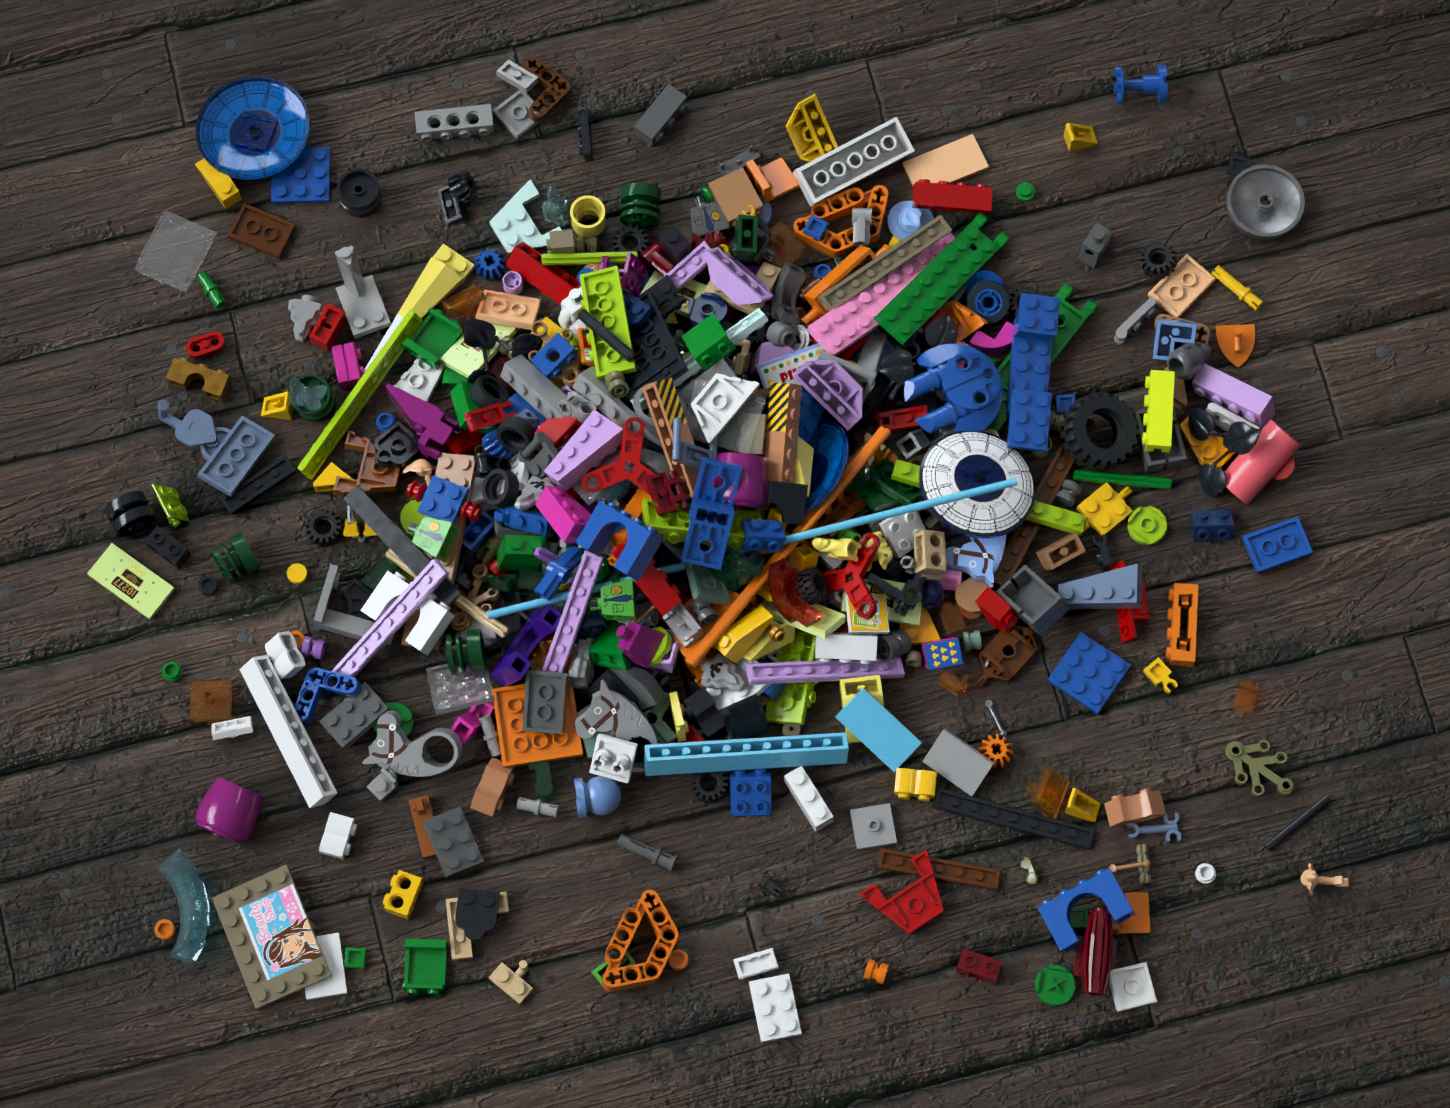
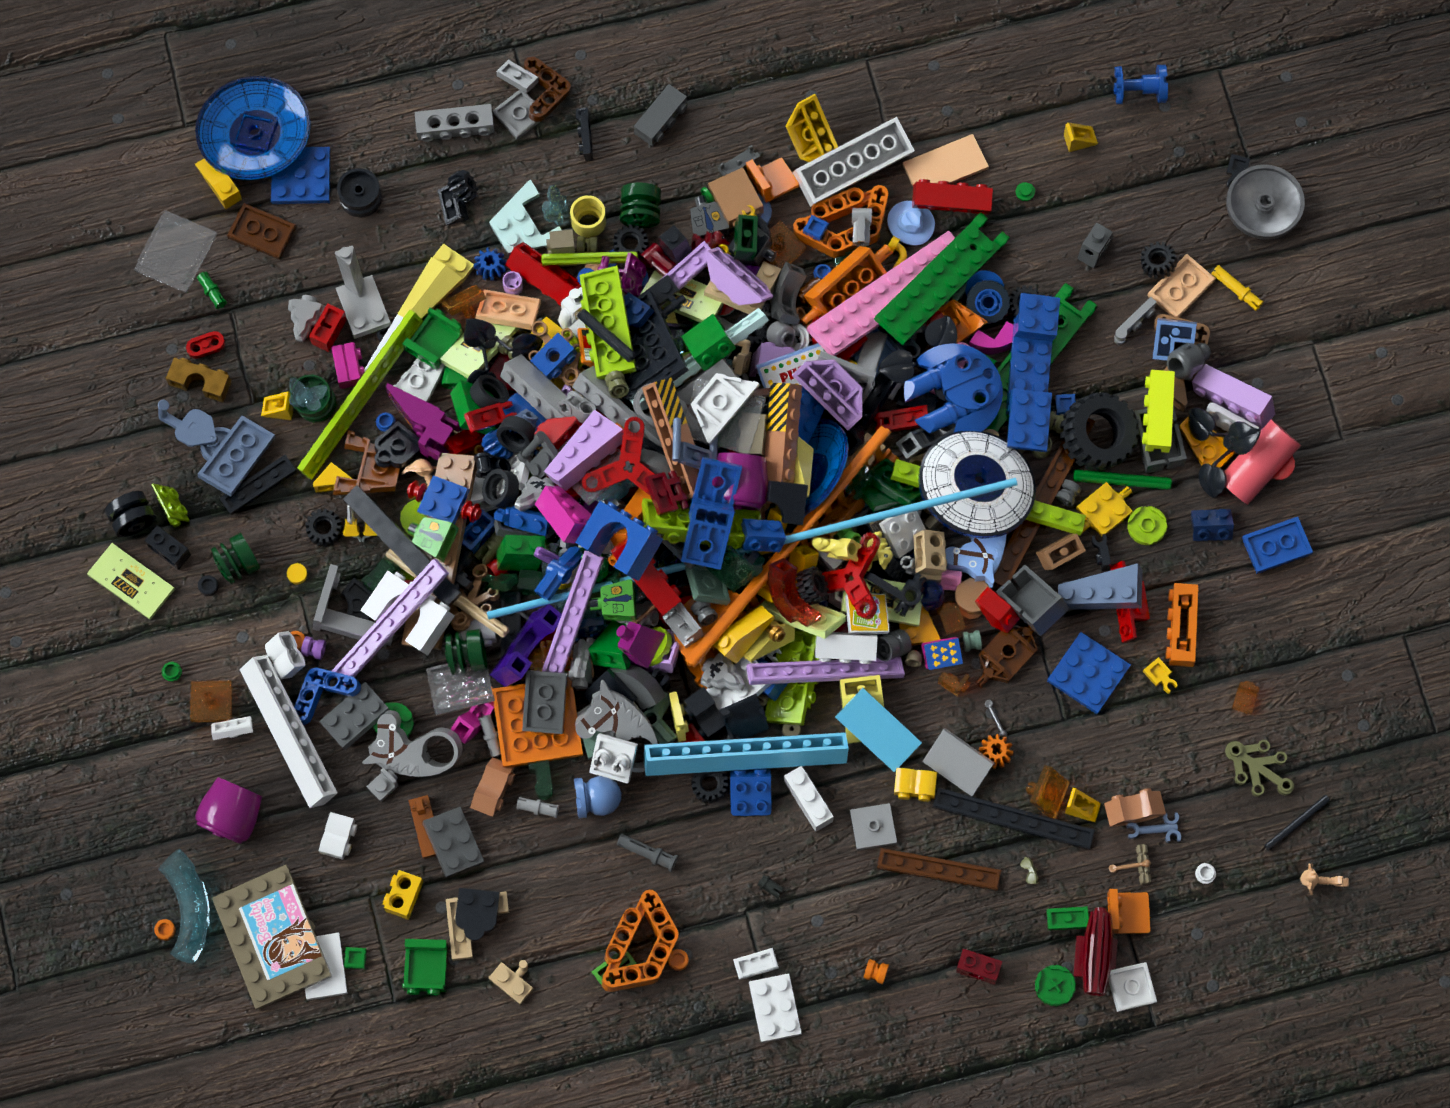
dark blue plate [688,292,727,326] -> none
dark tan plate [818,215,952,312] -> none
red wing [860,850,944,934] -> none
blue arch [1038,868,1136,954] -> none
orange shield [1215,324,1255,368] -> none

